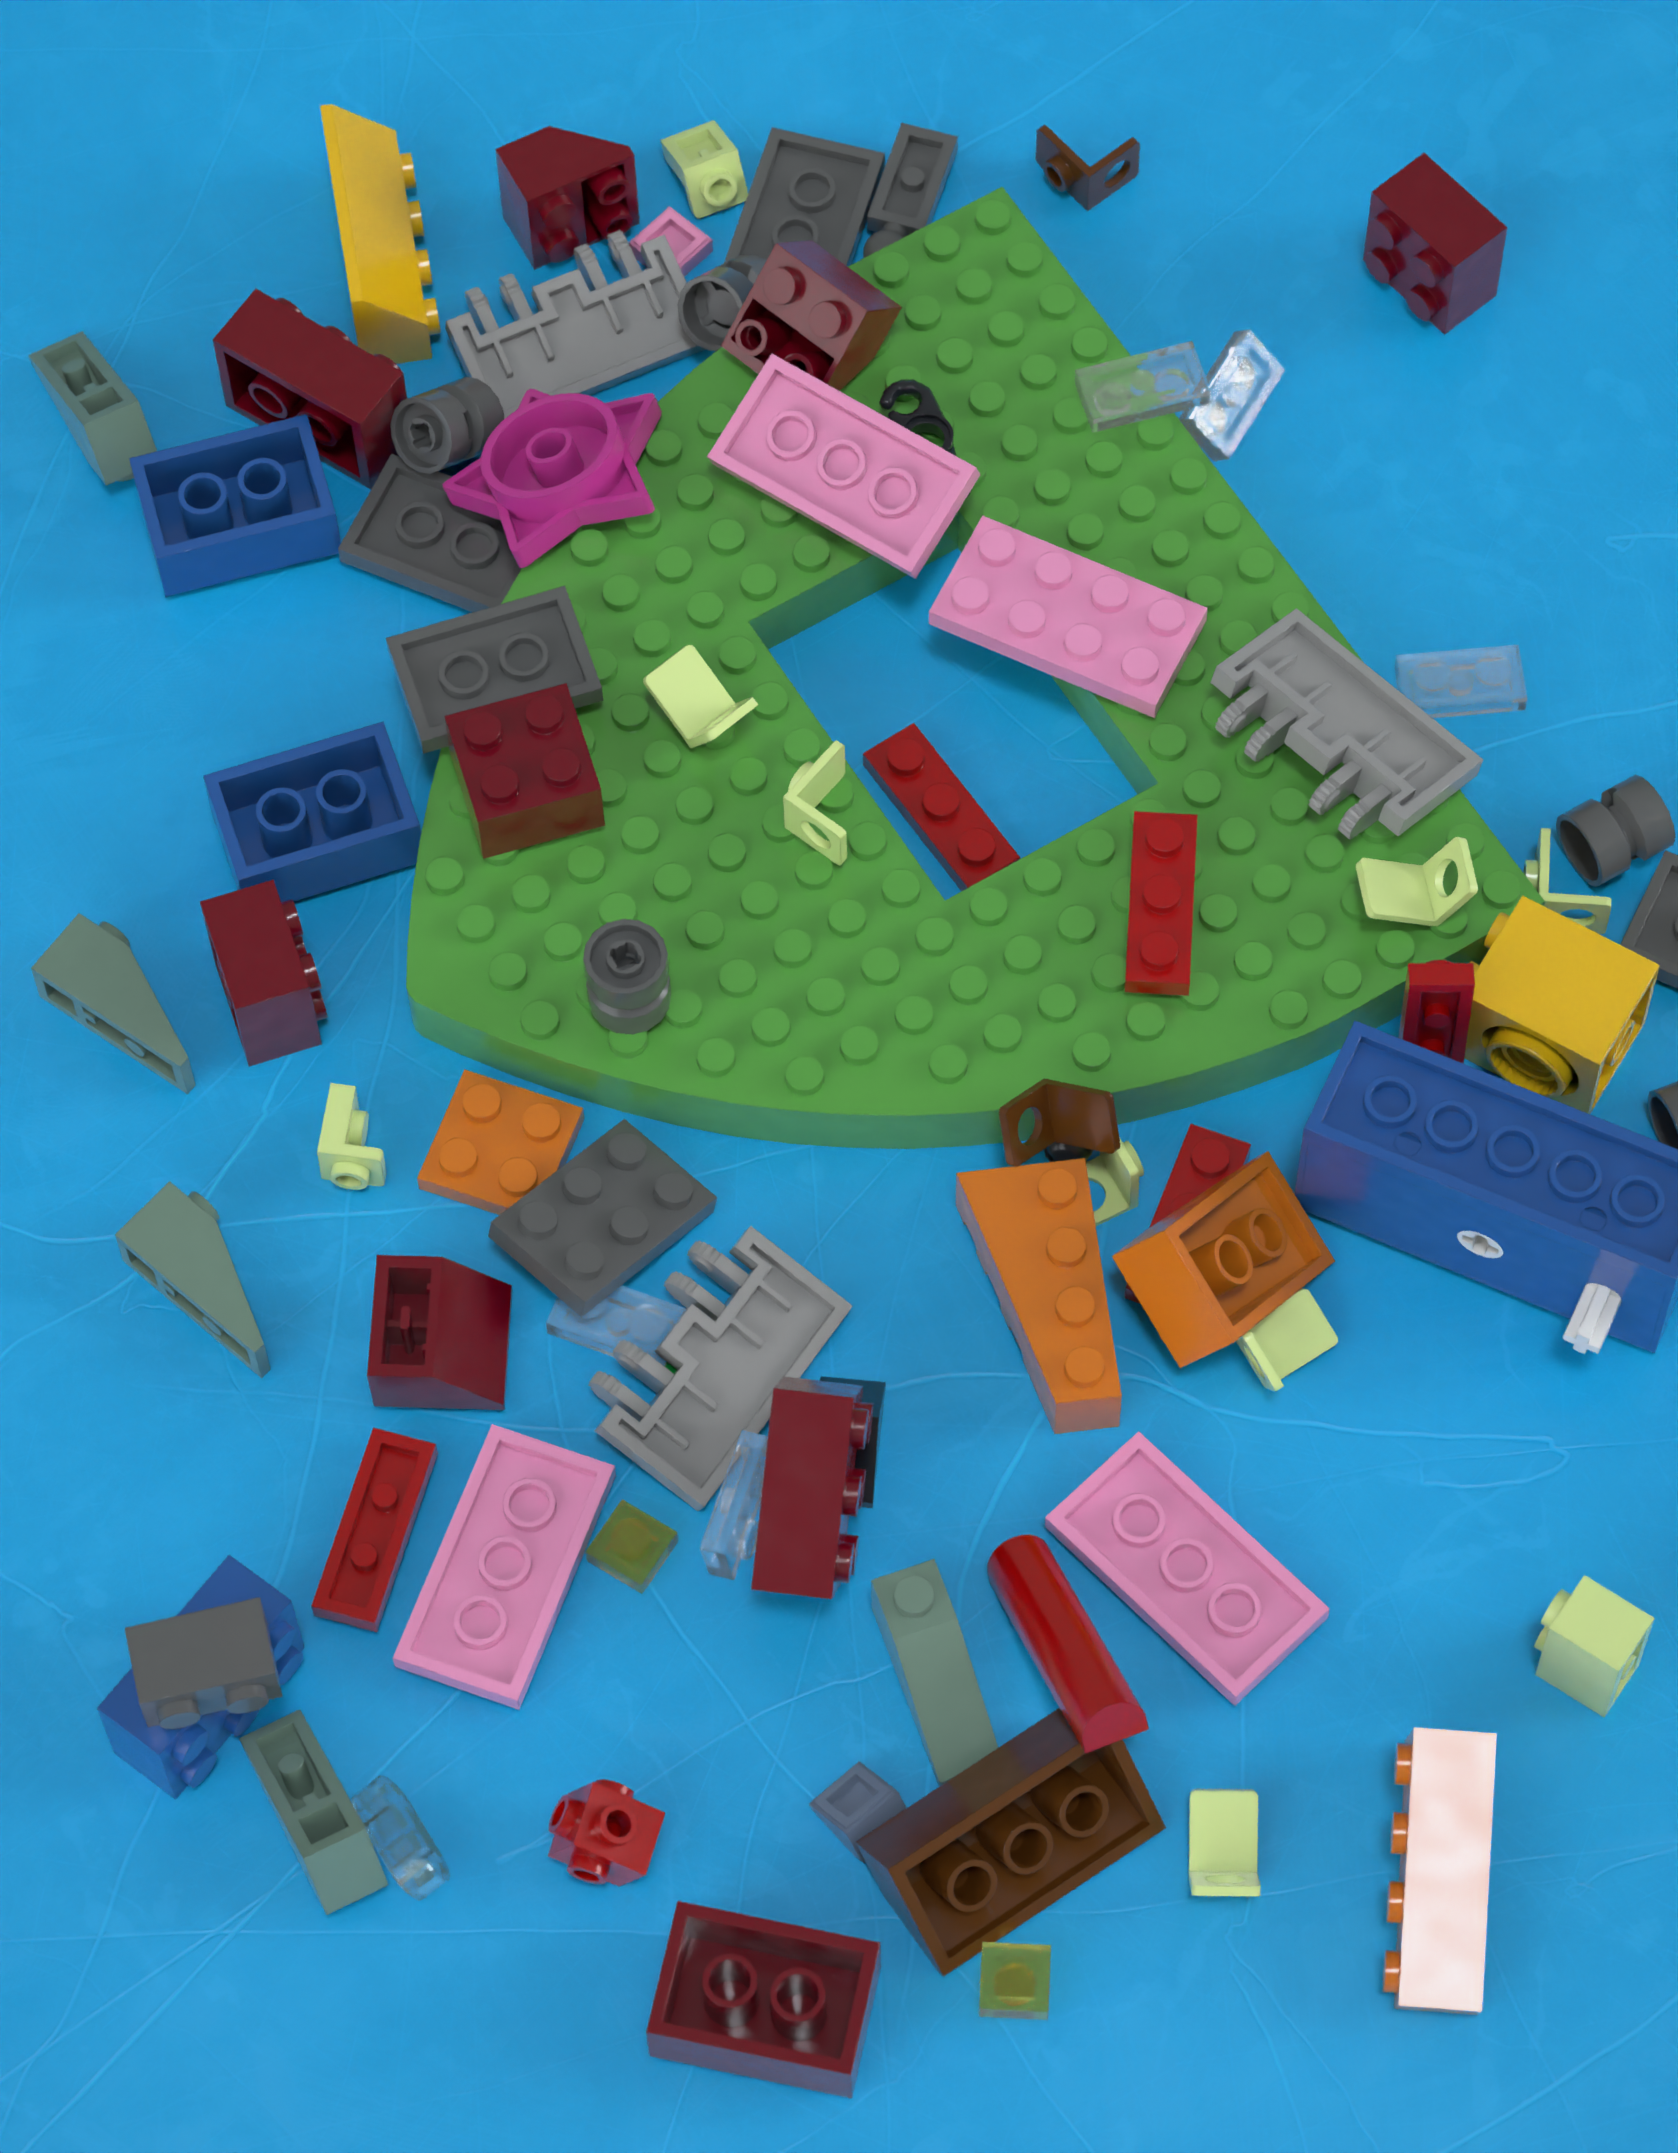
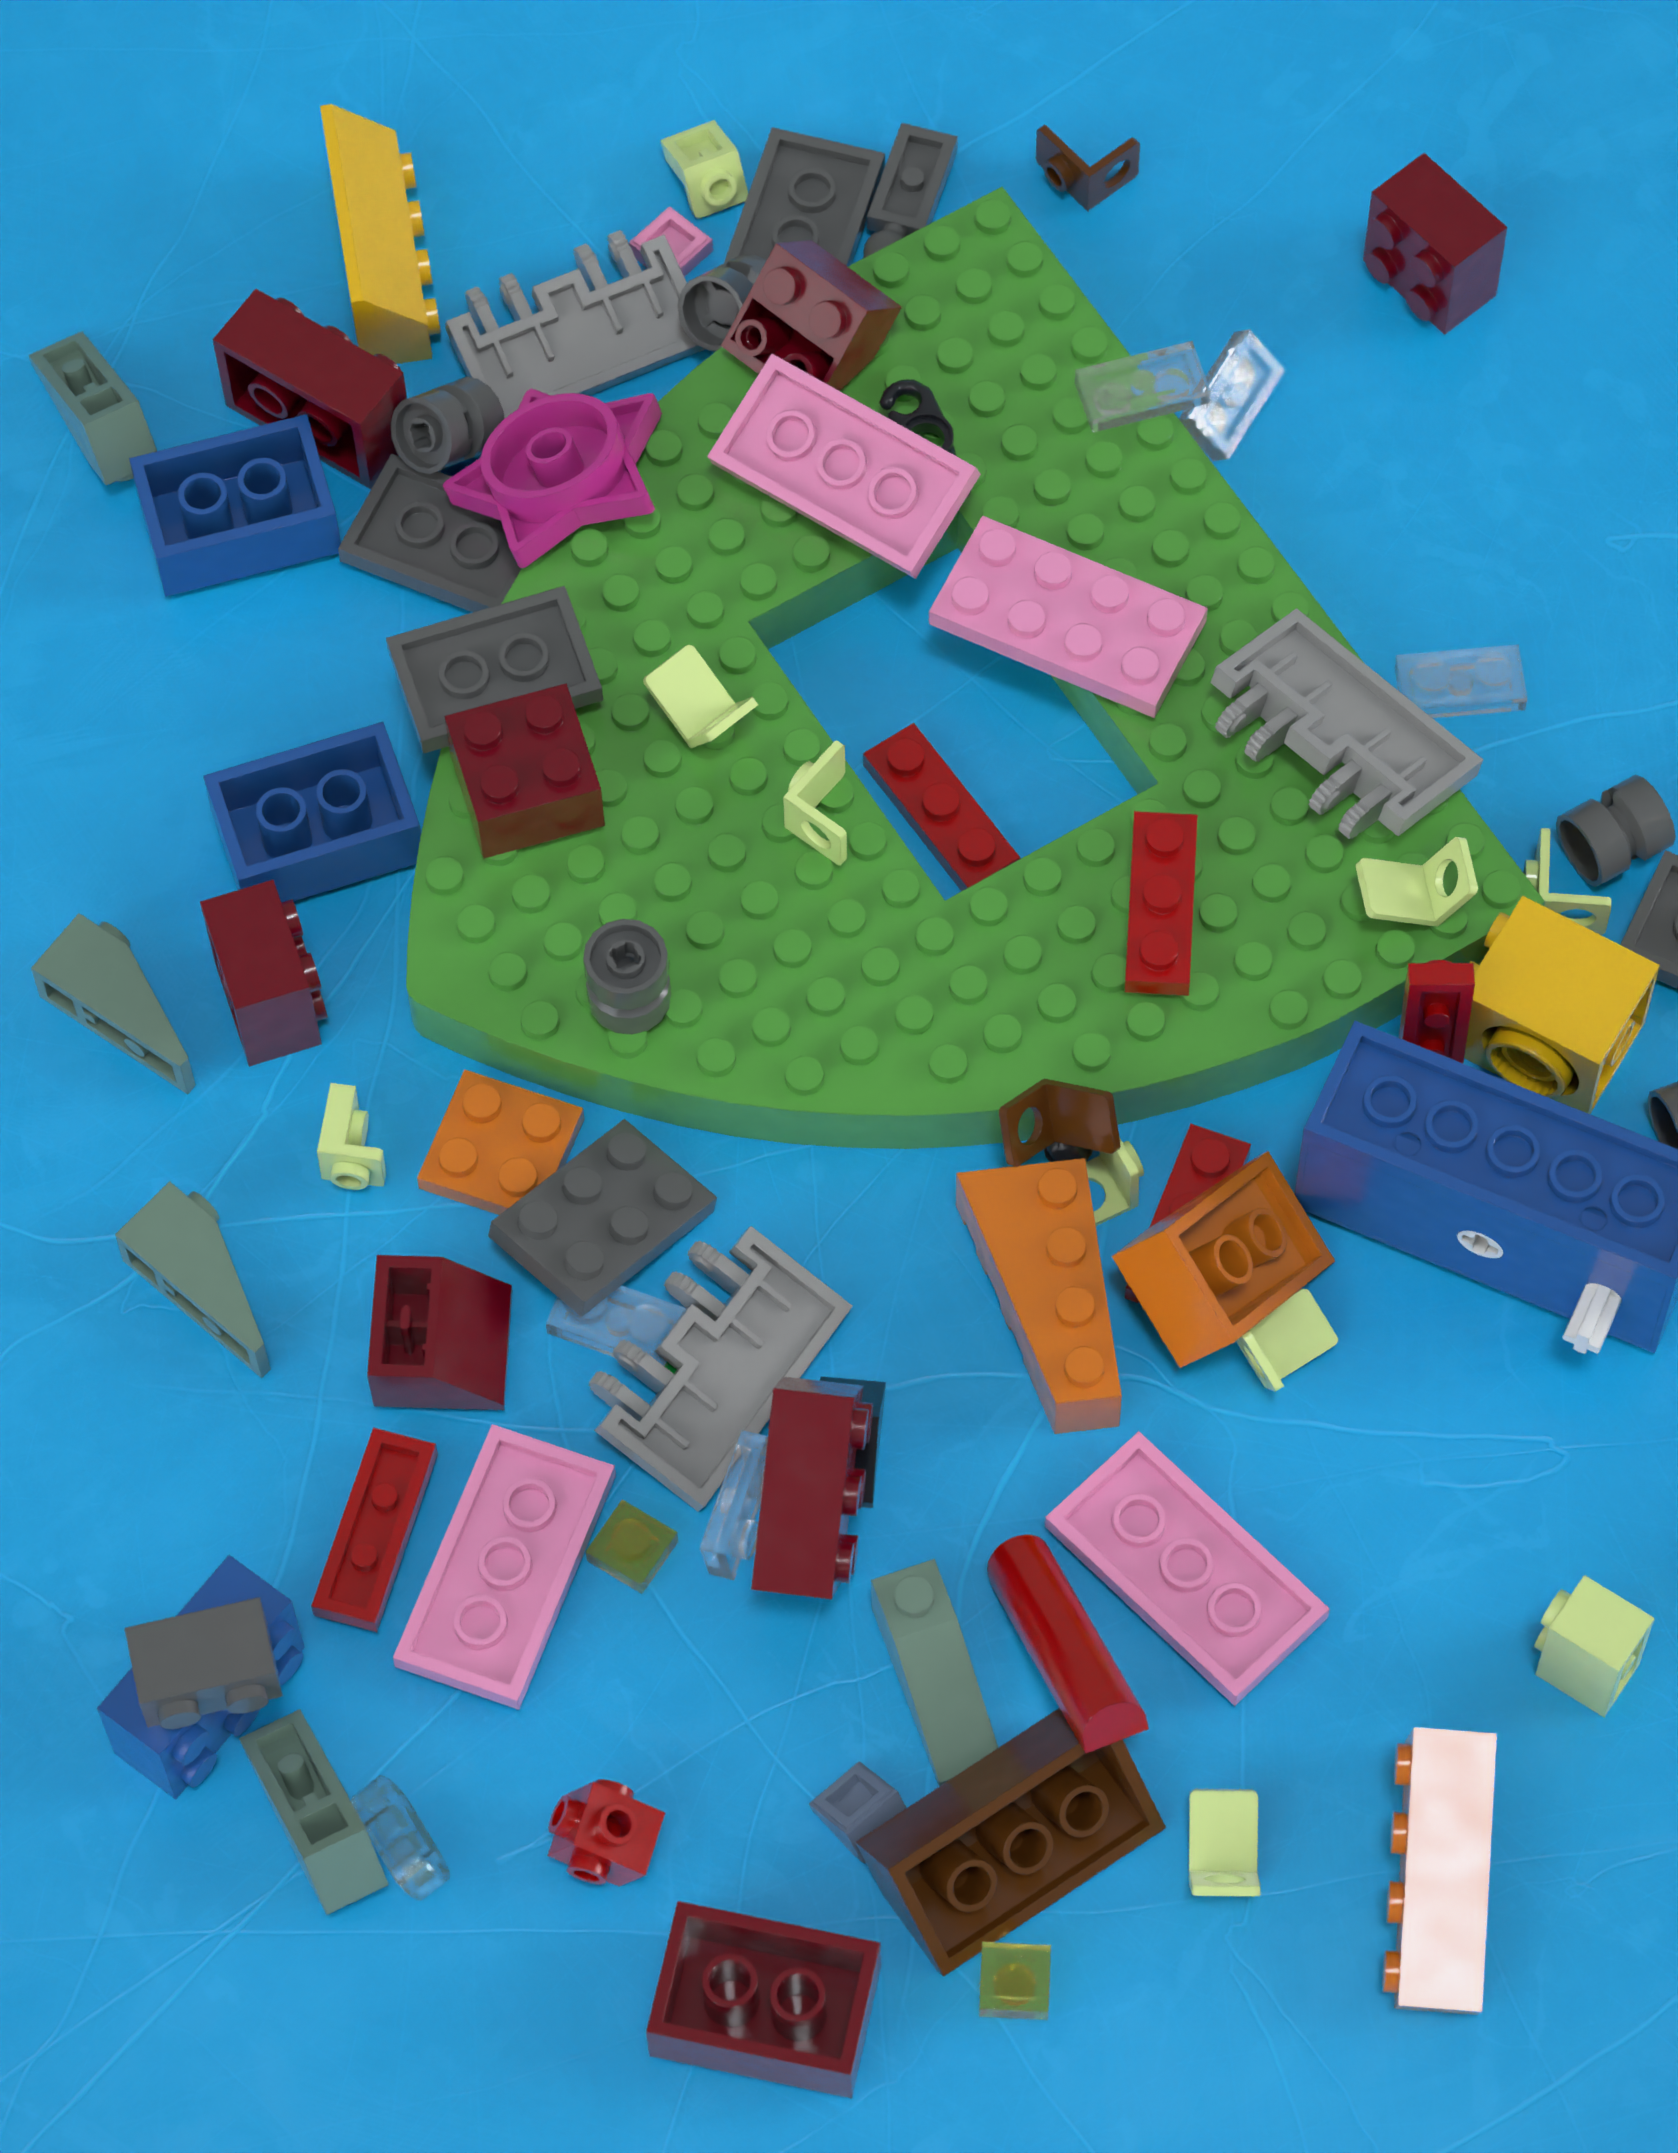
dark red slope [495,126,640,270] -> none

